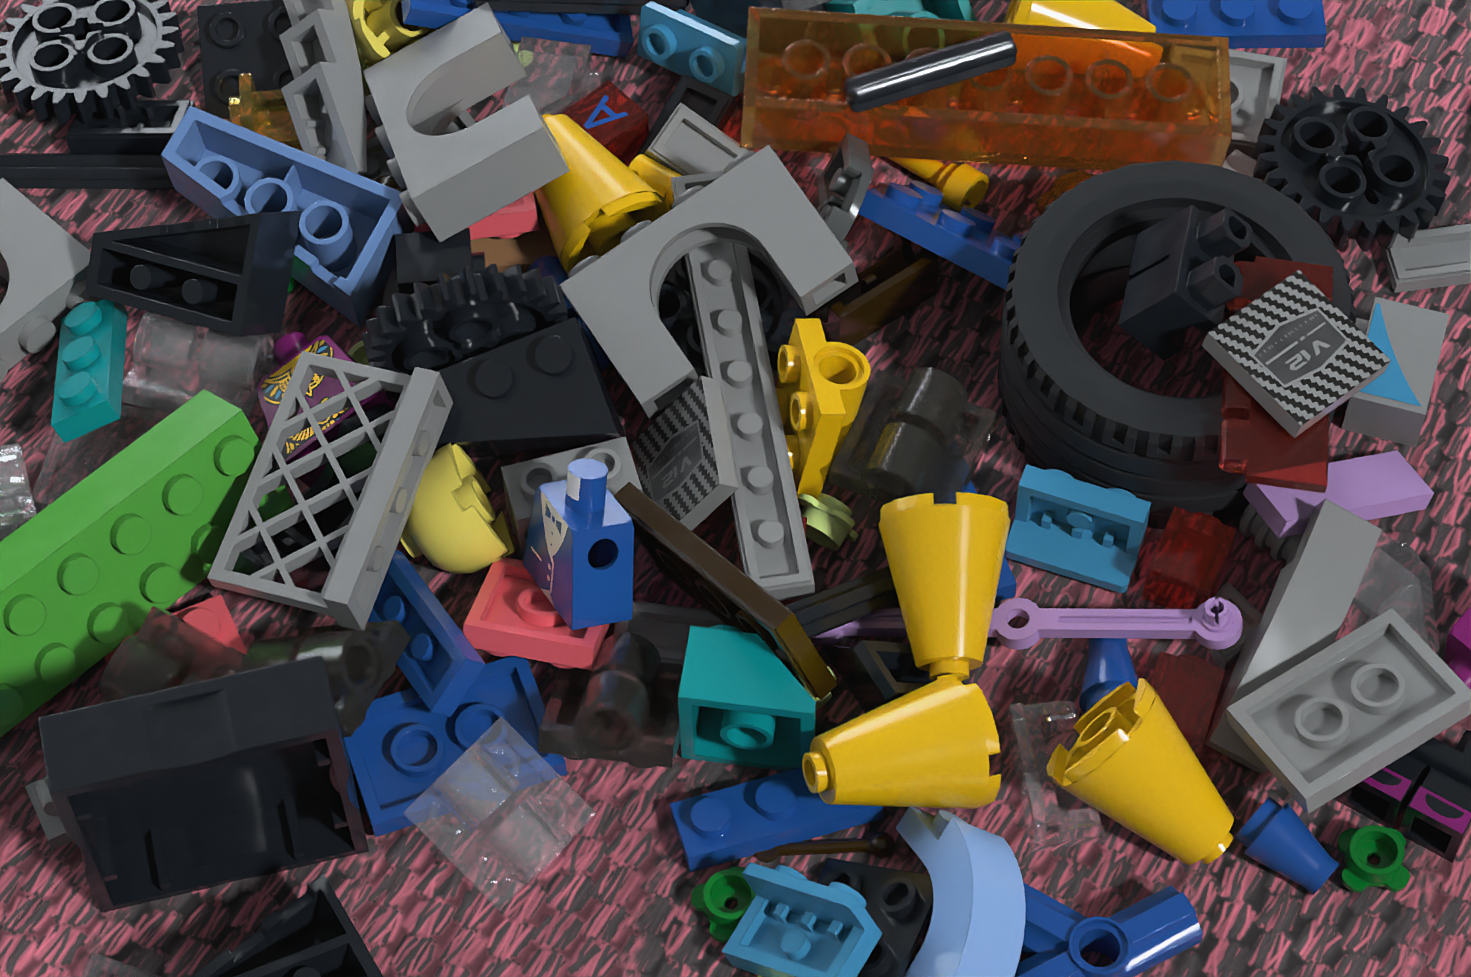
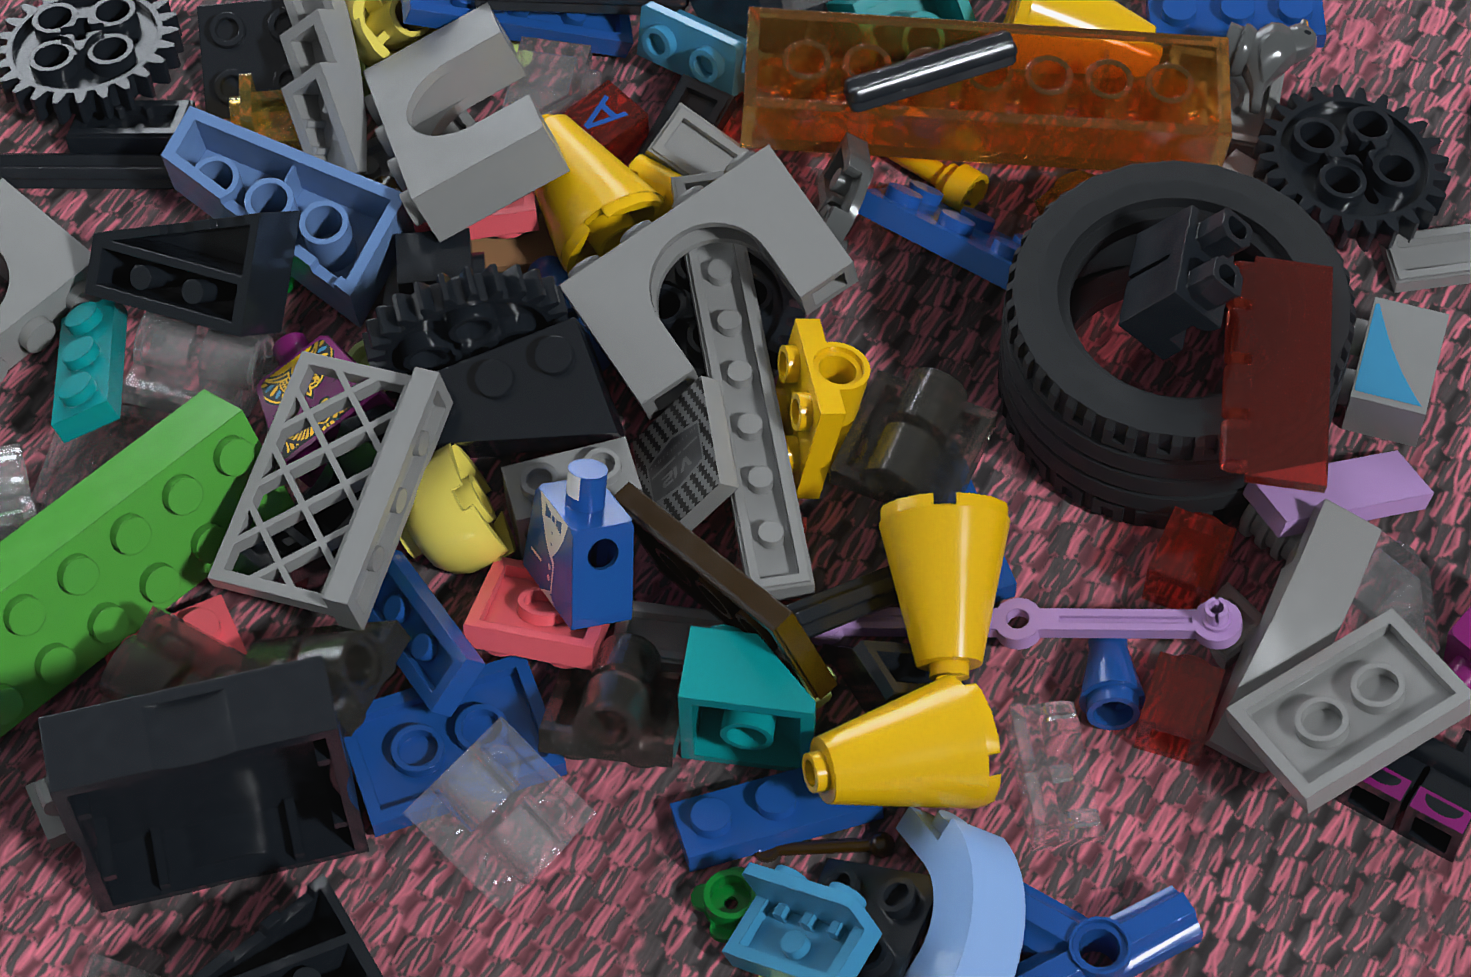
yellowish green plate [798,493,858,551] -> none
dark brown hinge [805,235,939,346] -> none
dark azure bracket [1004,464,1151,593] -> none
yellow cone [1046,678,1234,865] -> none
tile [1202,270,1391,438] -> none
blue cone [1235,797,1340,895] -> none
green plate [1337,825,1410,893] -> none
none -> dark grey animal [1215,19,1317,114]

